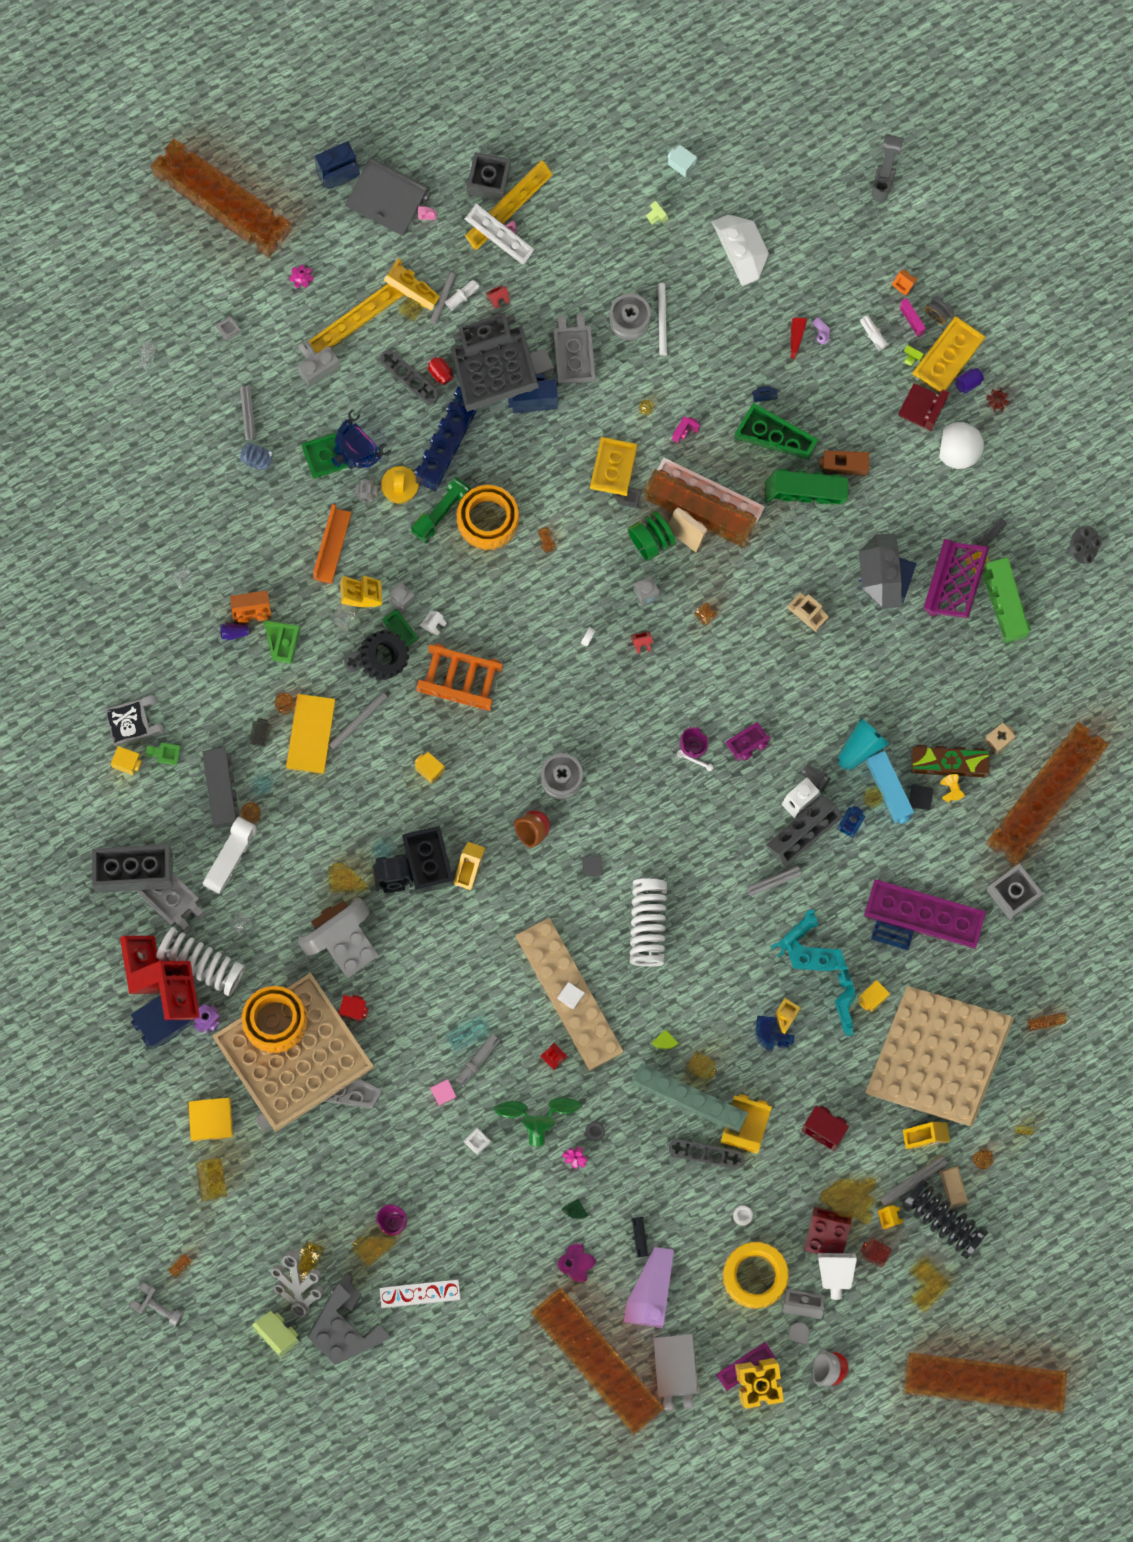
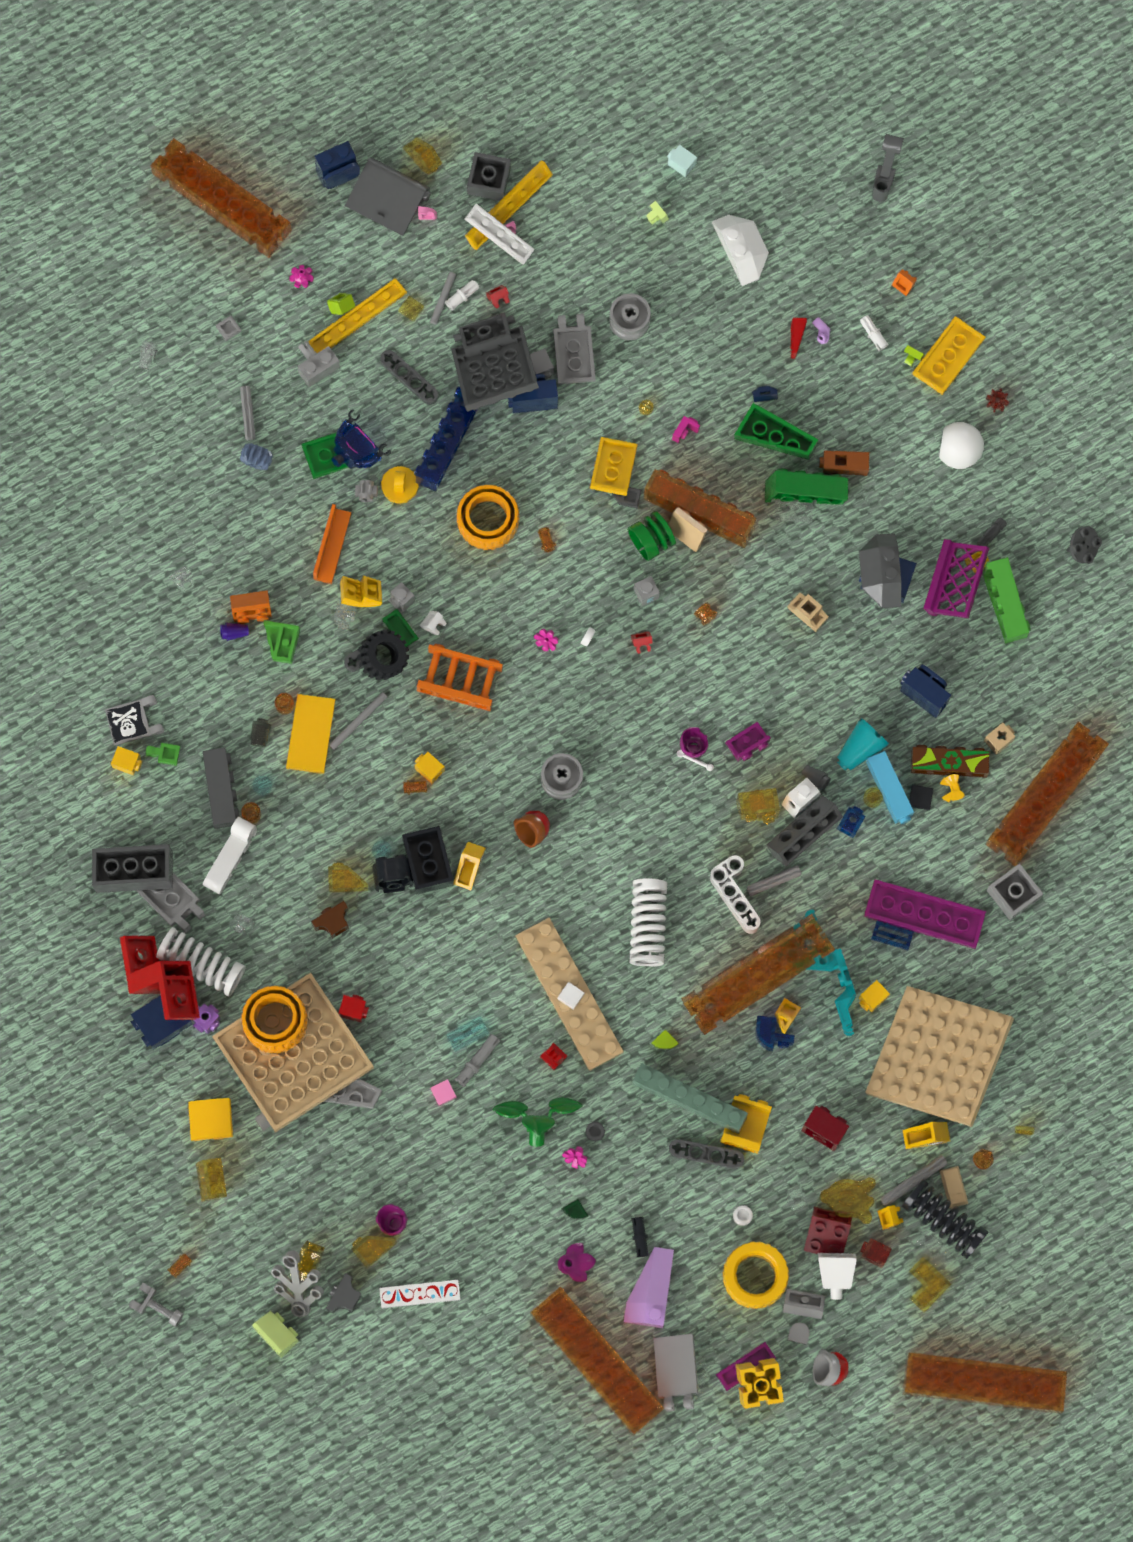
light grey piece [298,897,379,978] -> none
dark grey wing [308,1282,391,1365] -> none
yellow wing [384,258,440,310] -> none
green piece [411,477,471,544] -> none
red brick [427,357,454,385] -> none
white tile [464,1128,491,1156] -> none
dark grey tile [582,856,603,877] -> none
white plate [655,458,765,525] -> none
white bar [658,283,667,355] -> none
clear yellow brick [686,1051,717,1082] -> none
dark red bracket [898,383,950,431] -> none
dark pink tile [899,298,926,337] -> none
dark grey wheel [925,296,954,325] -> none
dark purple brick [955,368,984,394] -> none
clear orange axle [1027,1013,1067,1032] -> none
none -> lime slope [327,293,355,315]
none -> clear yellow slope [403,137,443,174]
none -> clear orange pin [403,780,427,795]
none -> dark pink plant [534,629,559,651]
none -> clear orange brick [681,914,835,1035]
none -> white beam [710,856,760,934]
none -> clear yellow slope [736,788,780,823]
none -> dark blue brick [900,664,951,718]

